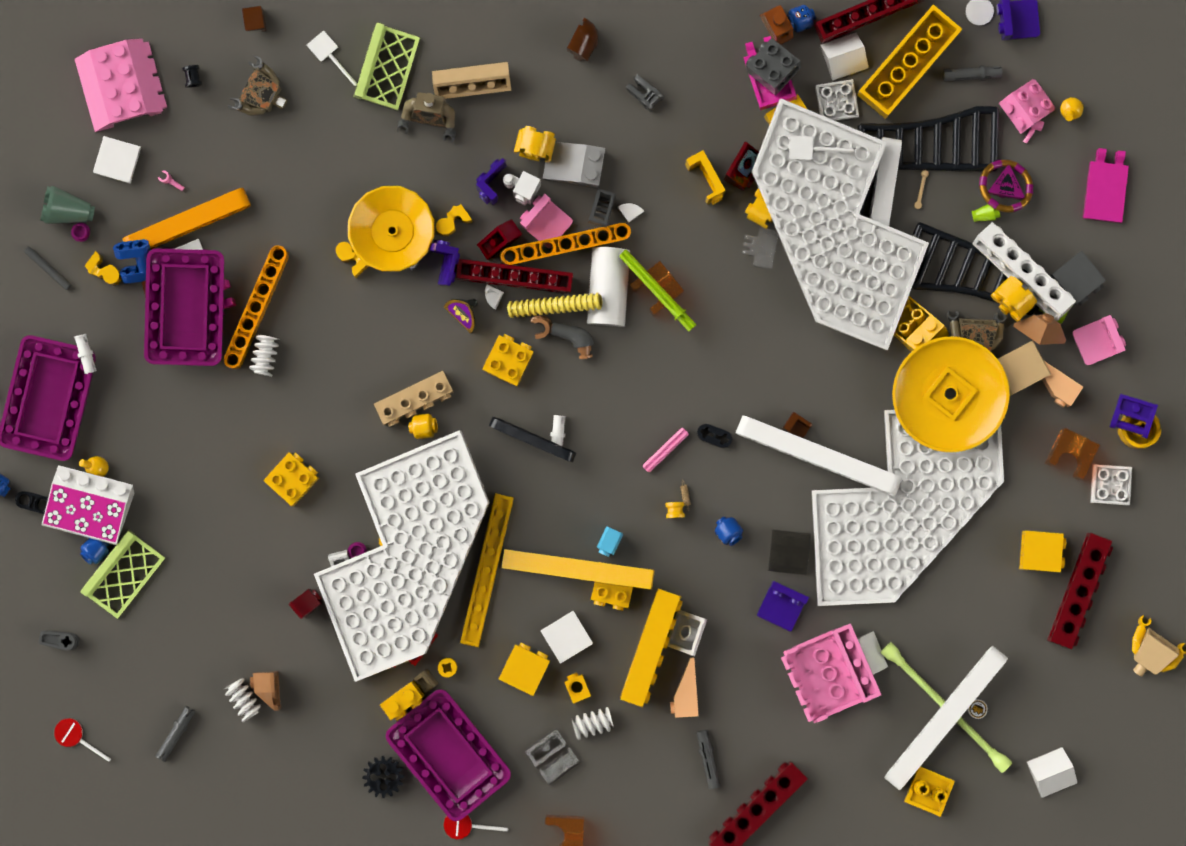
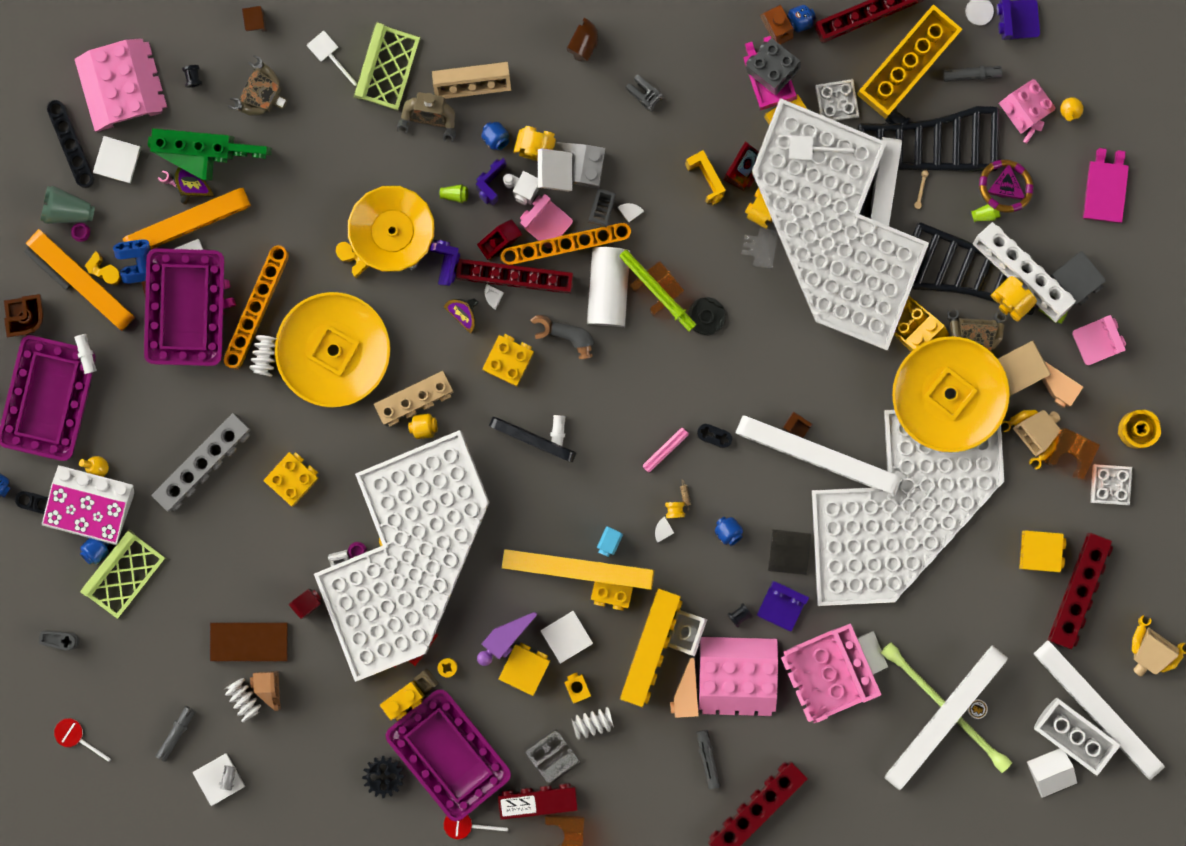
yellow leg [436,204,473,236] -> none
yellow tile [460,493,514,648] -> none
light yellow piece [507,292,602,318] -> none
white slope [820,33,869,81] -> none
yellow plate [904,766,955,817] -> none
medium nougat slope [1013,313,1066,345] -> none
dark purple plate [1110,394,1158,439] -> none
none -> reddish brown brick [4,294,43,338]
none -> light orange beam [26,229,135,331]
none -> black beam [47,100,94,188]
none -> green wedge [148,128,272,181]
none -> light grey brick [151,413,251,512]
none -> shield [174,167,214,205]
none -> white tile [192,753,246,806]
none -> reddish brown tile [210,623,288,661]
none -> light grey pin [219,765,236,791]
none -> yellow dish [275,292,390,407]
none -> lime cone [440,184,469,203]
none -> medium lavender slope [477,612,537,666]
none -> blue head [481,122,510,150]
none -> dark red brick [498,783,578,820]
none -> white tile [538,149,572,192]
none -> white tile [655,517,674,543]
none -> pearl dark grey tile [687,297,725,336]
none -> bright pink slope [698,637,778,716]
none -> black bush [728,603,753,628]
none -> black bush [885,108,910,129]
none -> tan torso [1001,410,1060,469]
none -> white beam [1033,640,1165,780]
none -> white brick [1034,698,1121,776]

